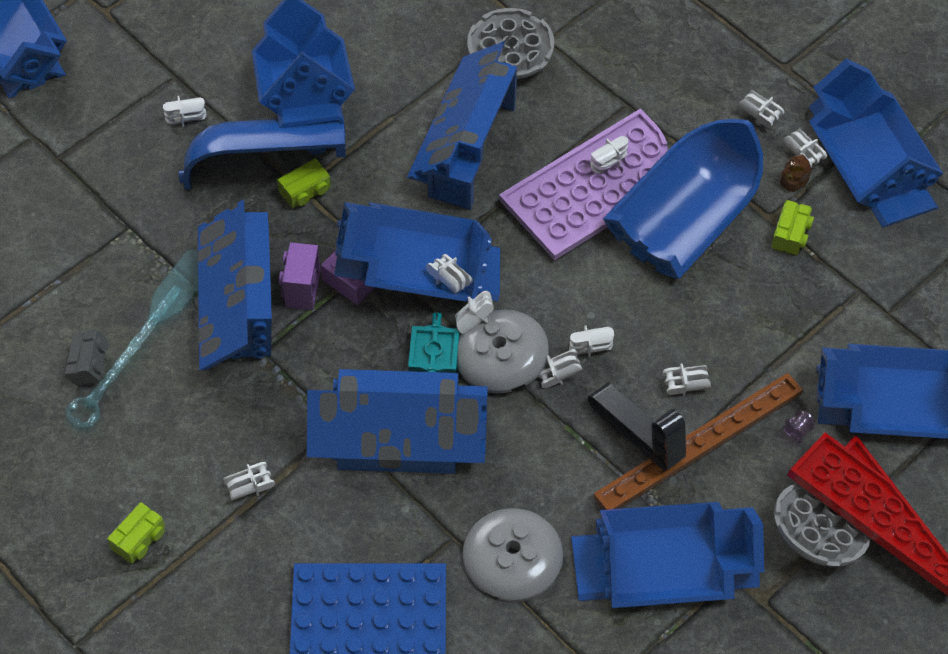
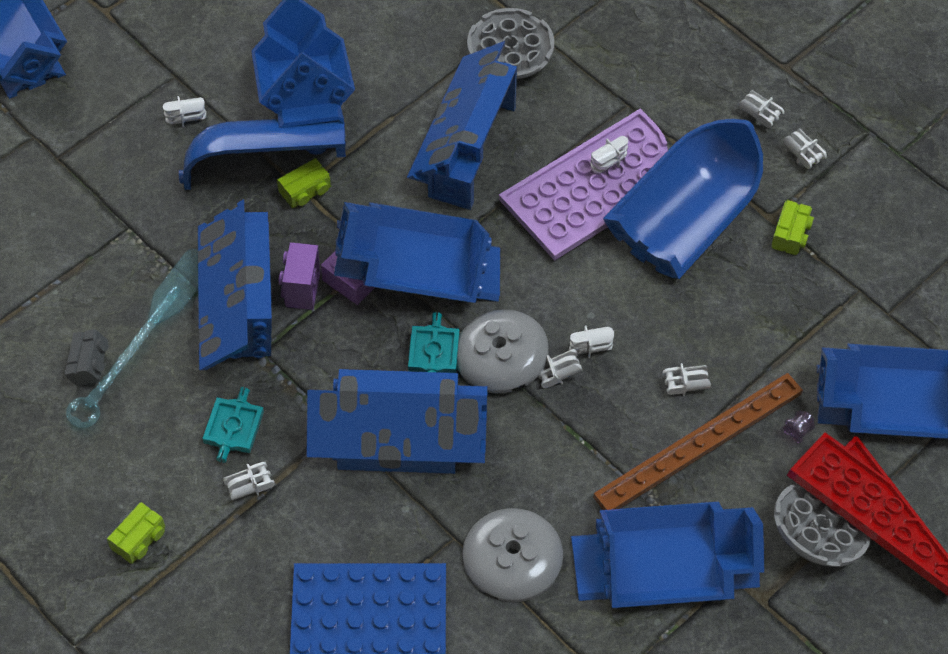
white arm [426,254,473,294] -> none
white arm [455,291,494,334] -> none
black beam [587,383,686,471] -> none
reddish brown rock [780,154,811,192] -> none
blue panel [809,58,943,228] -> none
none -> teal plate [202,387,264,463]

